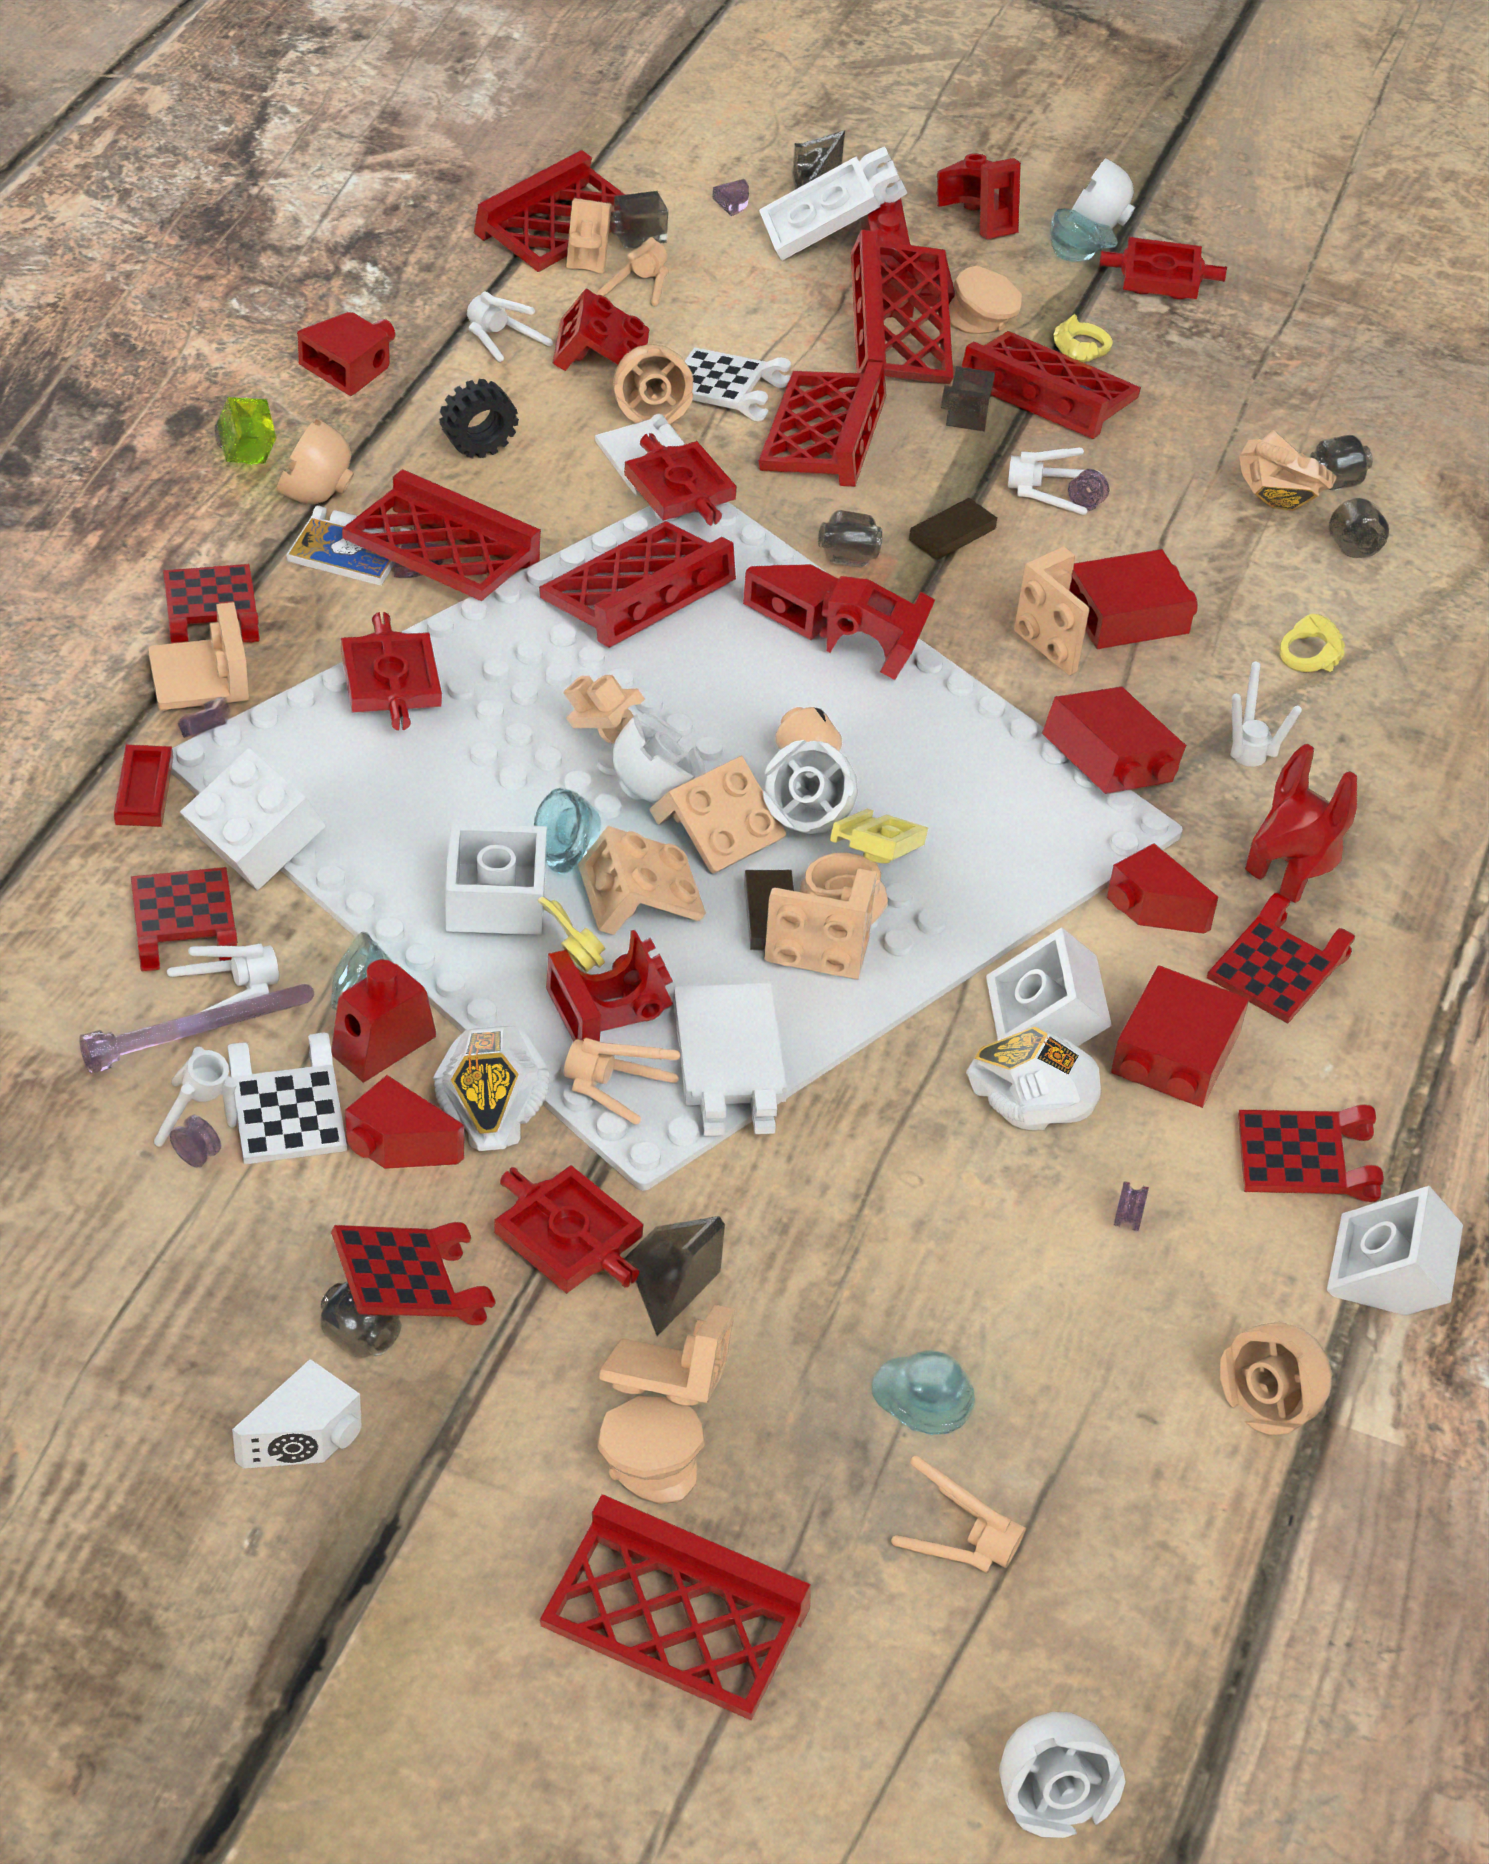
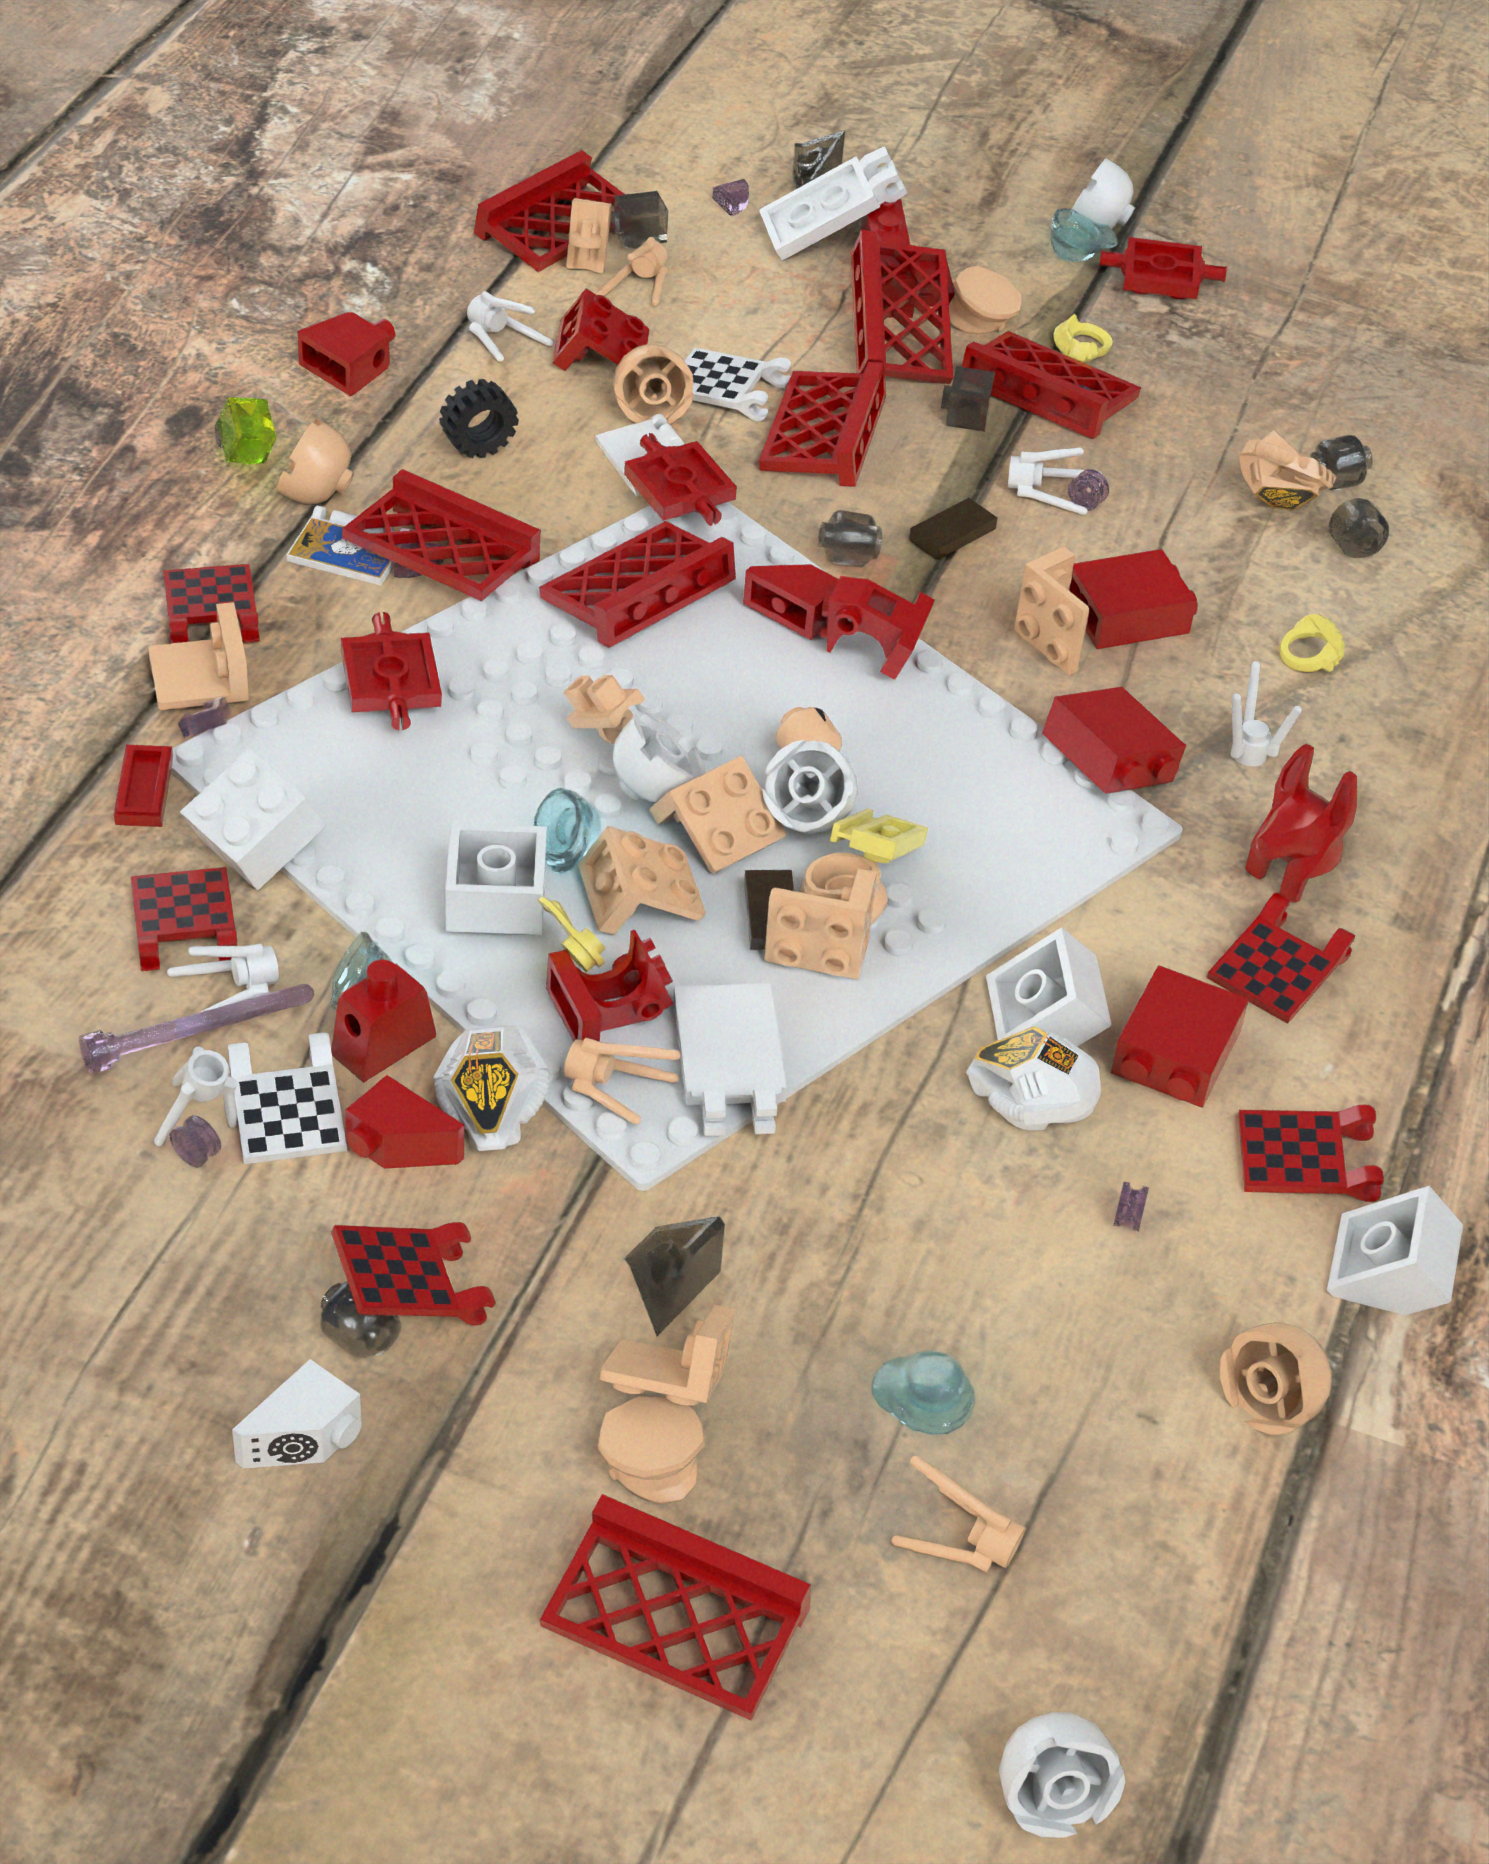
red plate [494,1165,644,1294] -> none
red tile [936,153,1021,239] -> none
red slope [1107,843,1219,934] -> none

